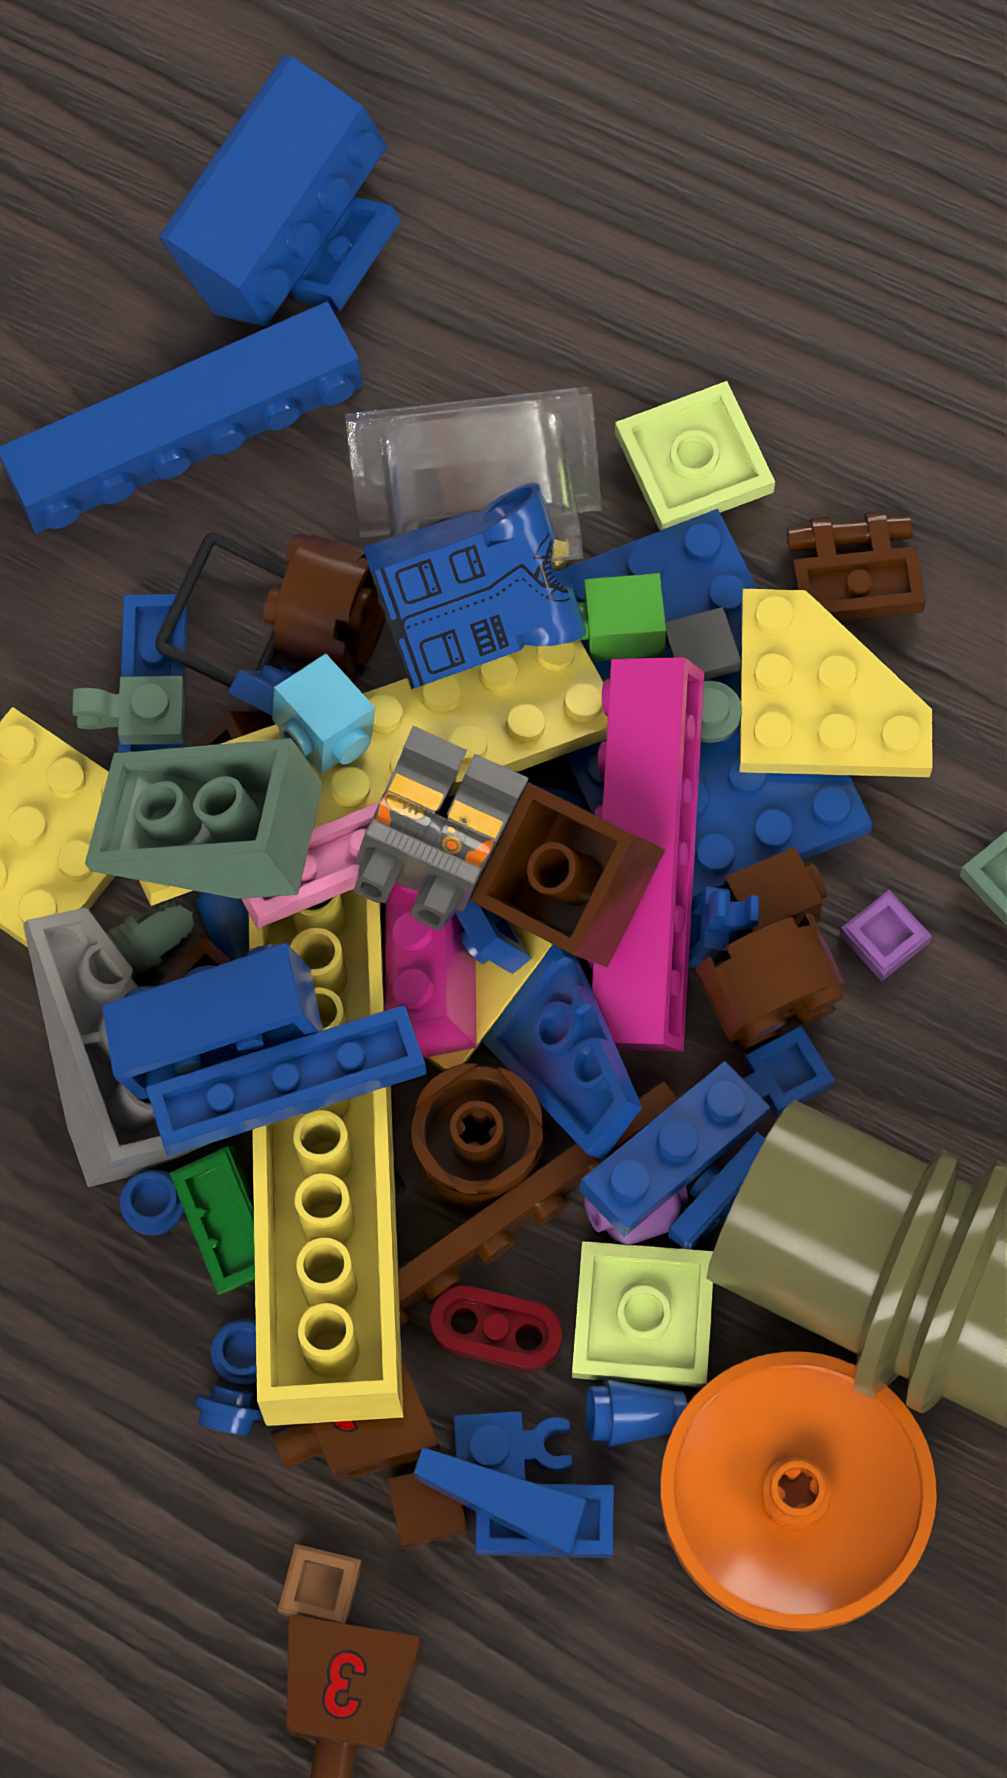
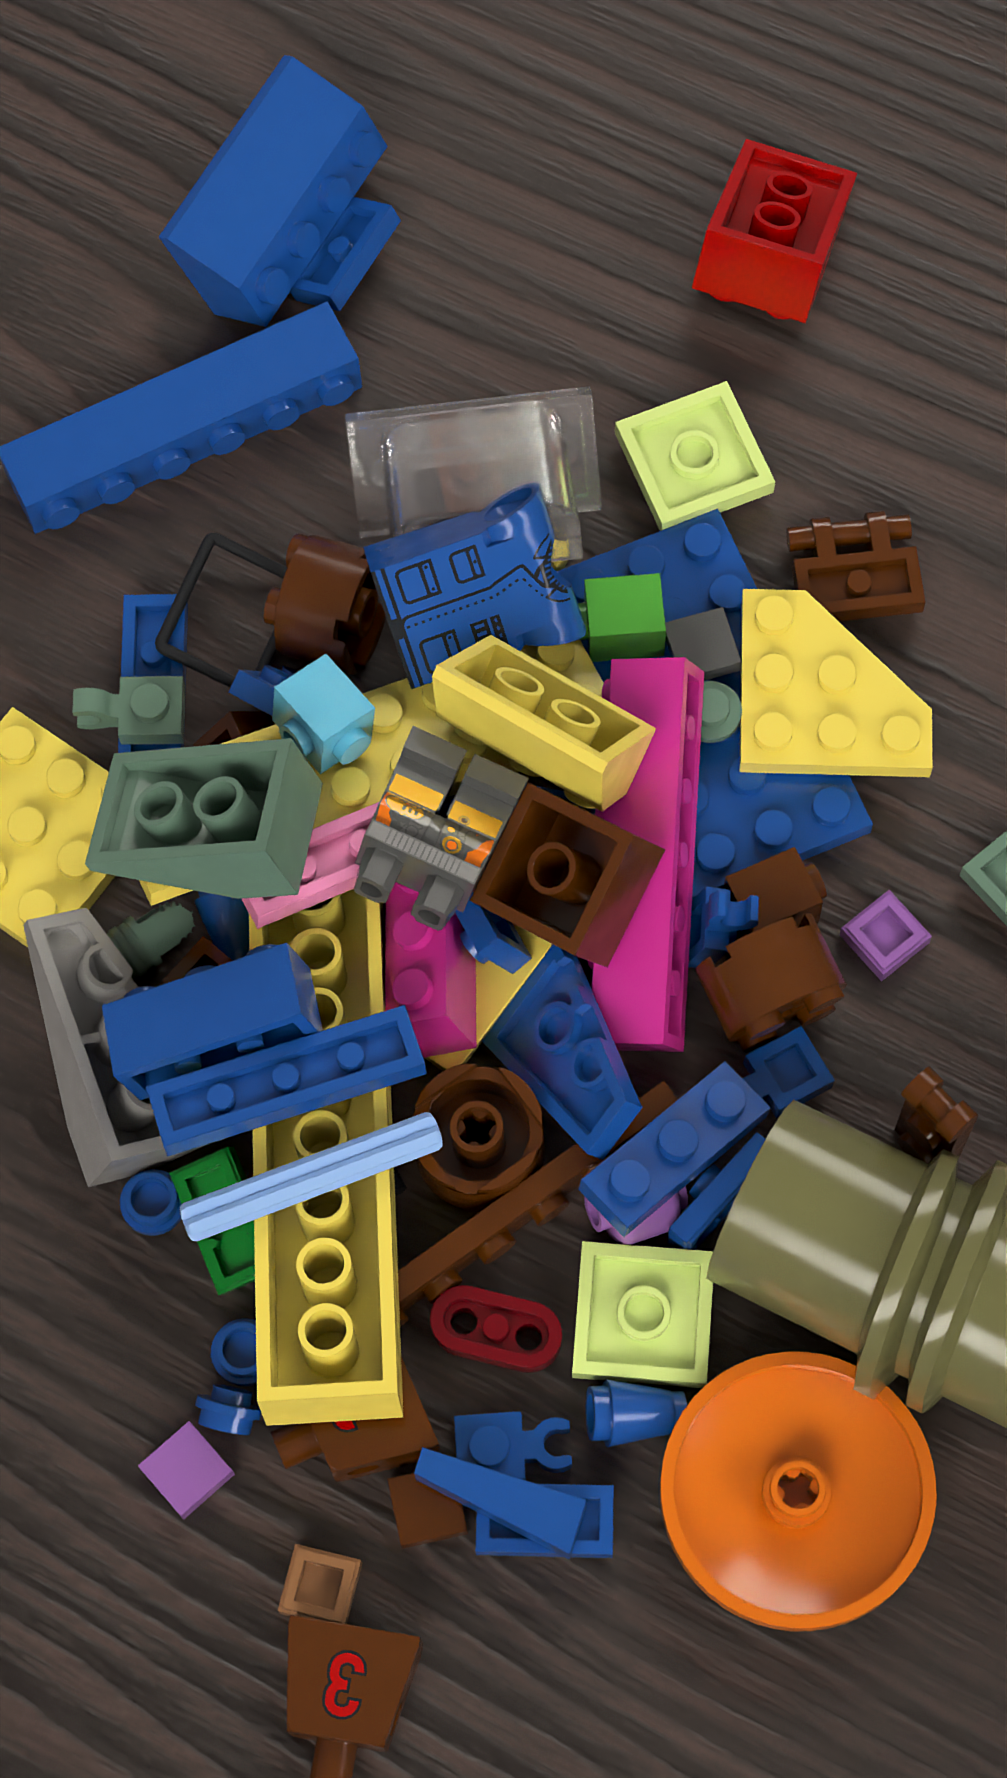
none -> medium lavender tile [138,1421,235,1520]
none -> light blue axle [180,1112,442,1241]
none -> light yellow slope [432,635,656,812]
none -> red slope [692,139,857,324]
none -> reddish brown plate [894,1066,978,1164]

